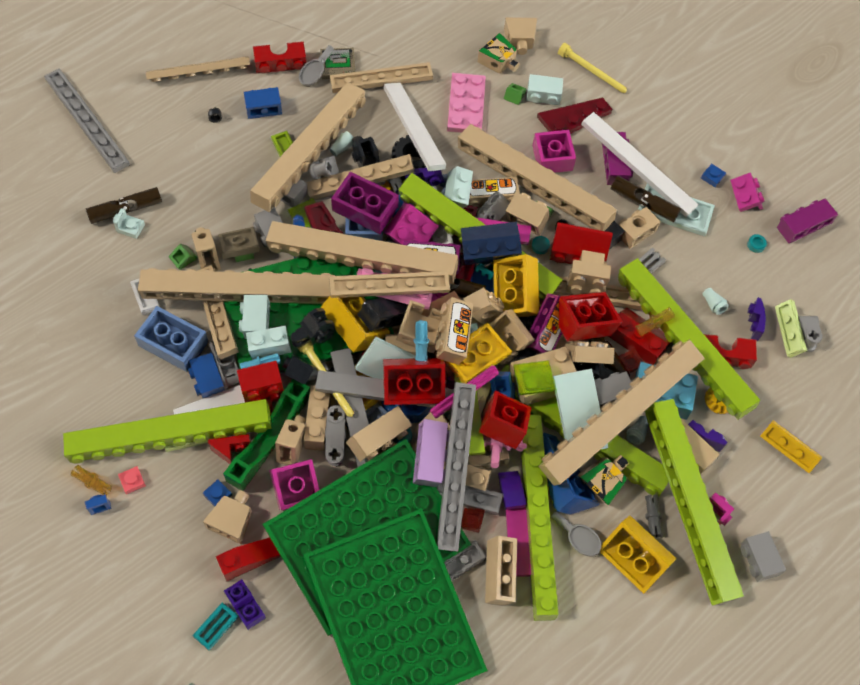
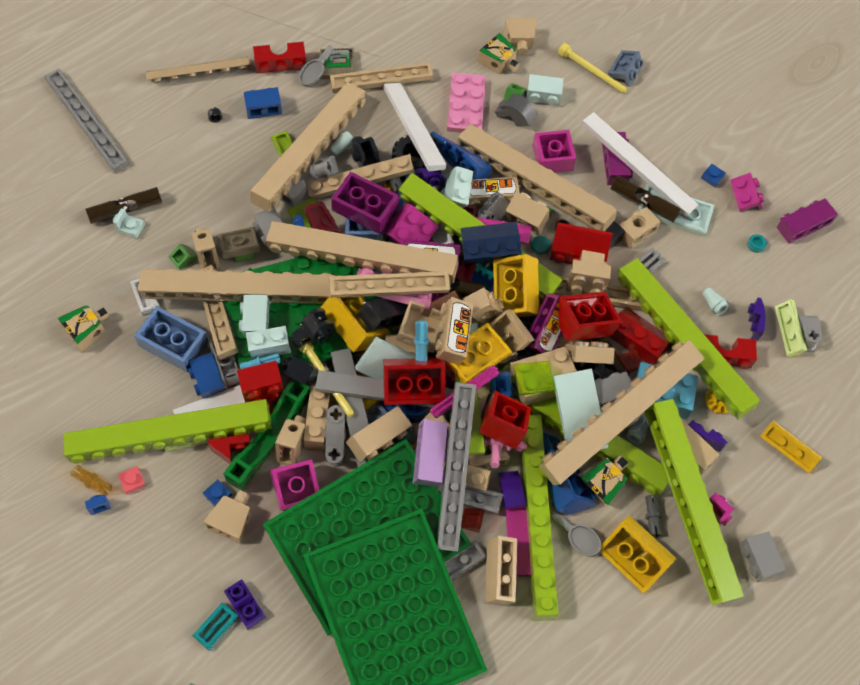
red slope [215,537,281,582] -> none
dark red wing [537,97,613,134] -> none
clear yellow pin [635,307,675,337] -> none
none -> torso [58,305,110,352]
none -> blue wedge [430,131,492,180]
none -> dark grey brick [494,94,538,126]
none -> sand blue bracket [608,50,643,86]

